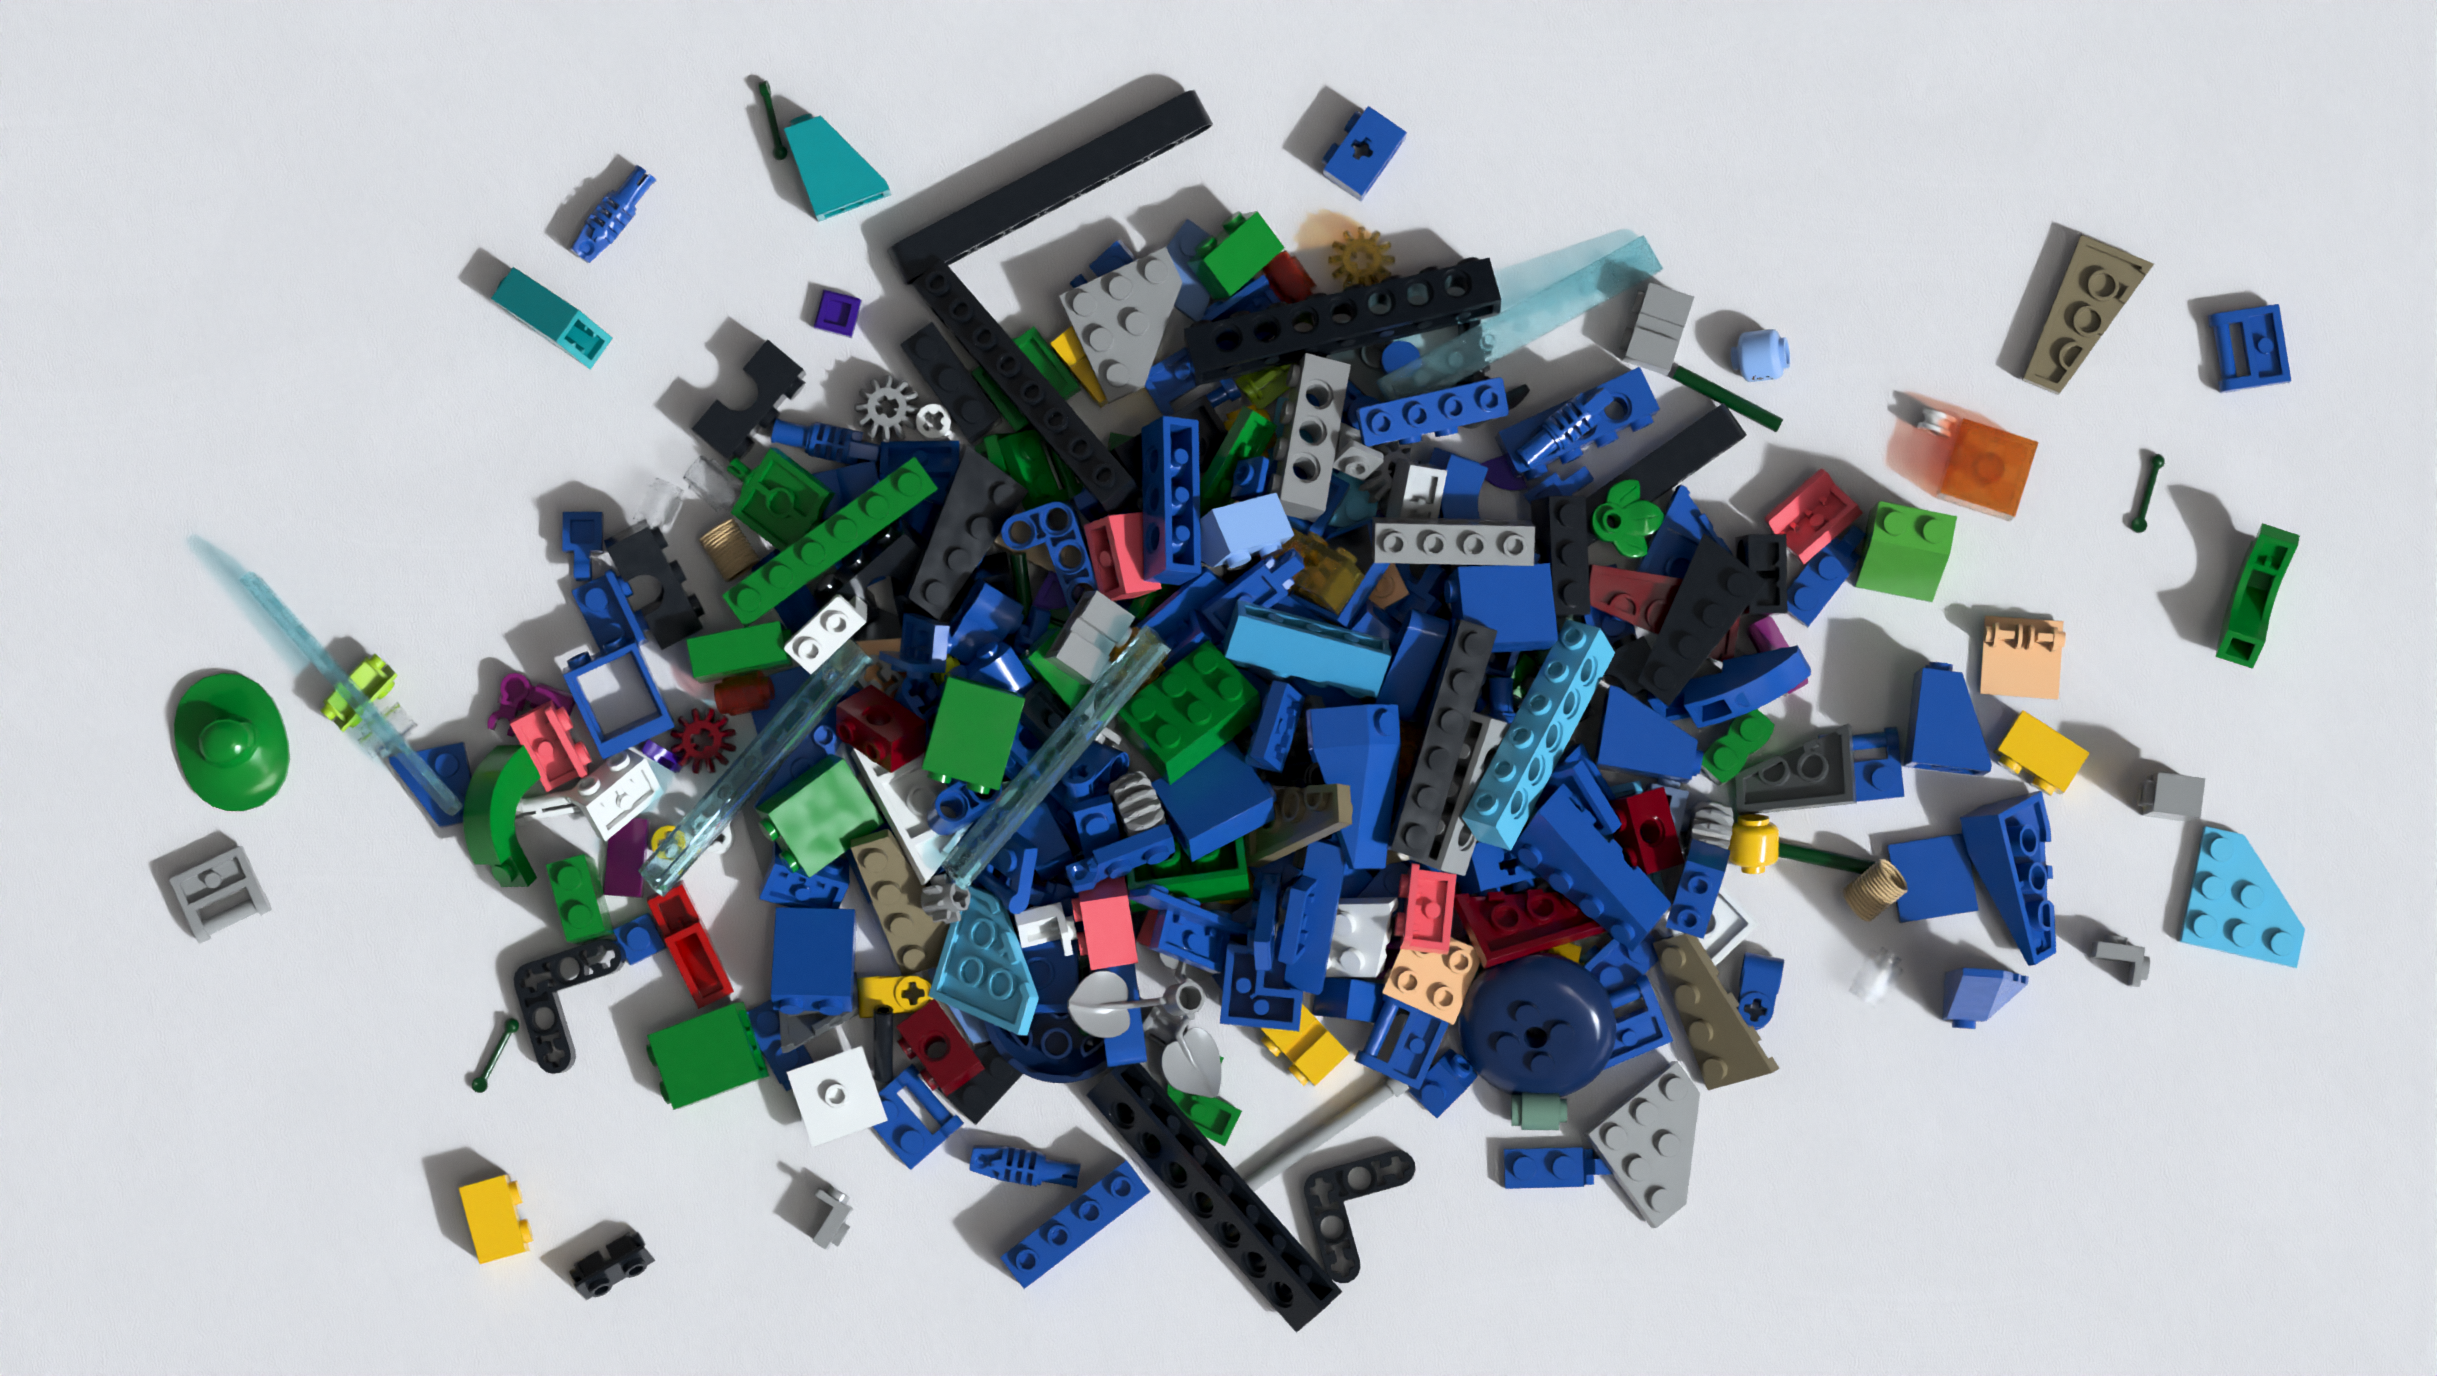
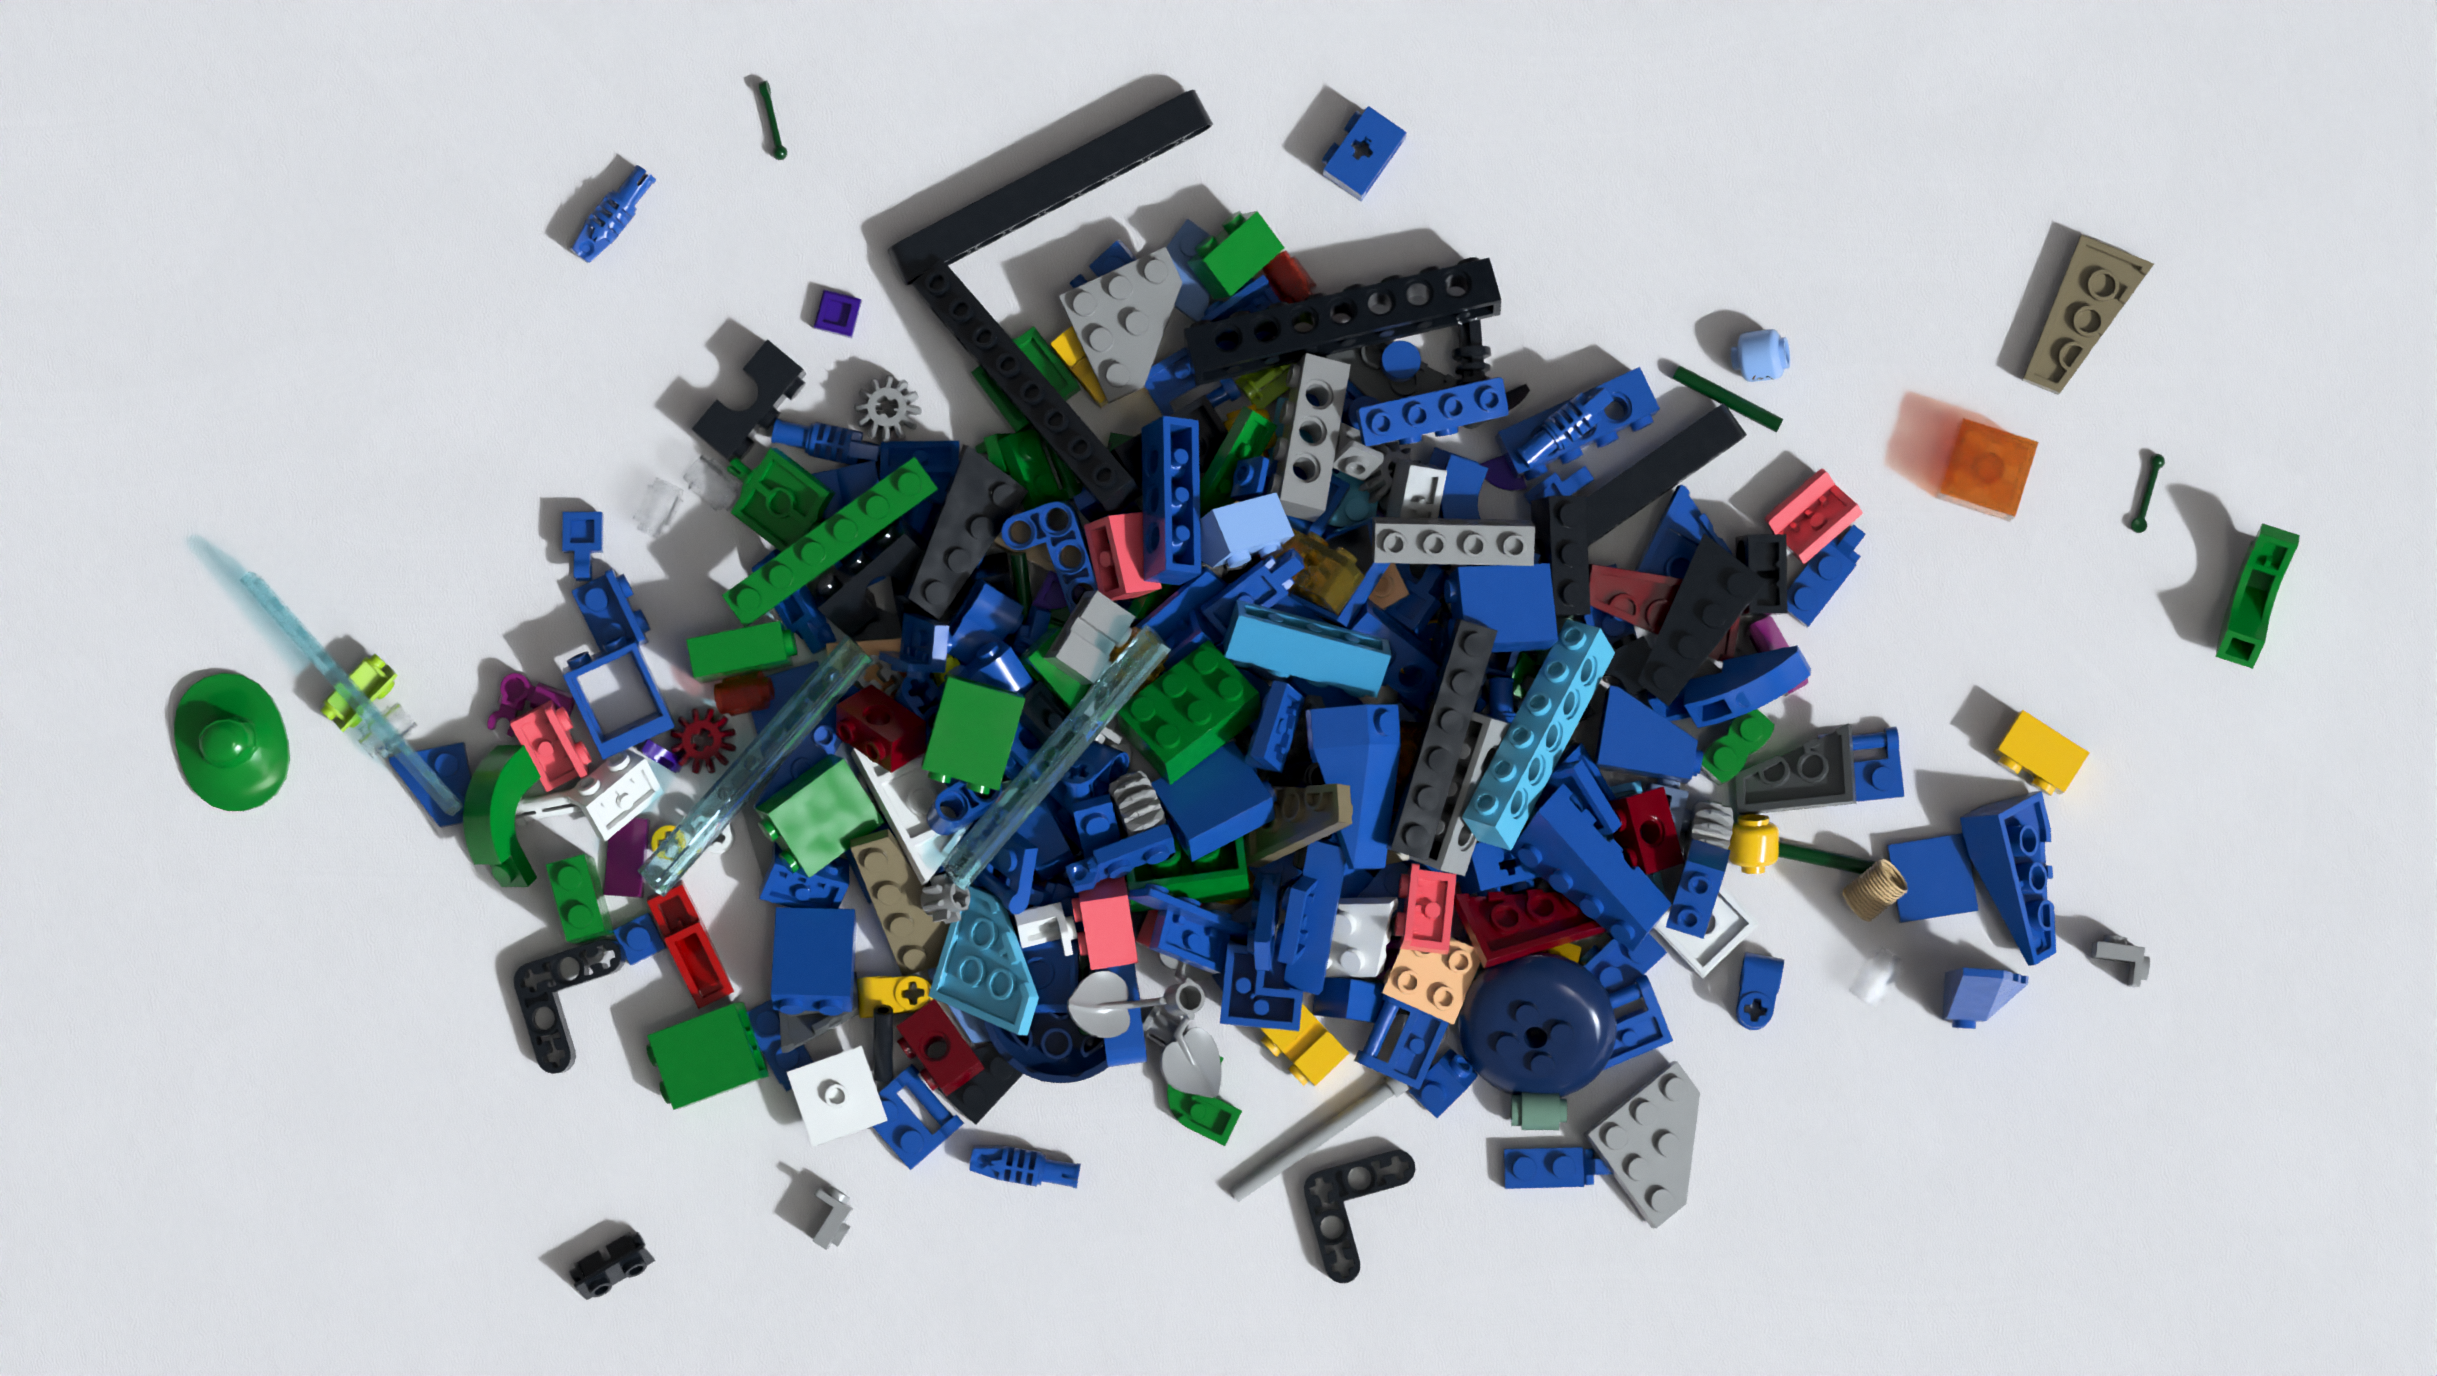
light grey plate [169,846,272,944] -> none
yellow brick [459,1175,534,1264] -> none
dark green hinge [472,1018,519,1093] -> none
teal slope [491,267,613,370] -> none
black arch [604,519,706,650] -> none
tan piece [699,518,760,582] -> none
teal slope [784,114,892,222] -> none
white bracket [784,594,867,674] -> none
black arch [900,322,1002,445] -> none
white bush [916,404,952,441] -> none
blue brick [1000,1160,1151,1289] -> none
black brick [1086,1063,1342,1333] -> none
clear yellow gear [1328,227,1395,289] -> none
blue beam [1369,608,1449,723] -> none
clear light blue tile [1376,235,1663,401] -> none
green plate [1590,479,1664,558] -> none
light grey brick [1619,282,1694,376] -> none
dark tan wing [1653,932,1780,1090] -> none
bright green slope [1855,501,1957,603] -> none
blue slope [1903,662,1992,777] -> none
bush [1917,408,1957,439] -> none
light nougat hinge [1980,616,2066,700] -> none
light grey brick [2137,772,2206,822] -> none
medium azure plate [2179,826,2305,968] -> none
blue plate [2208,304,2291,393] -> none

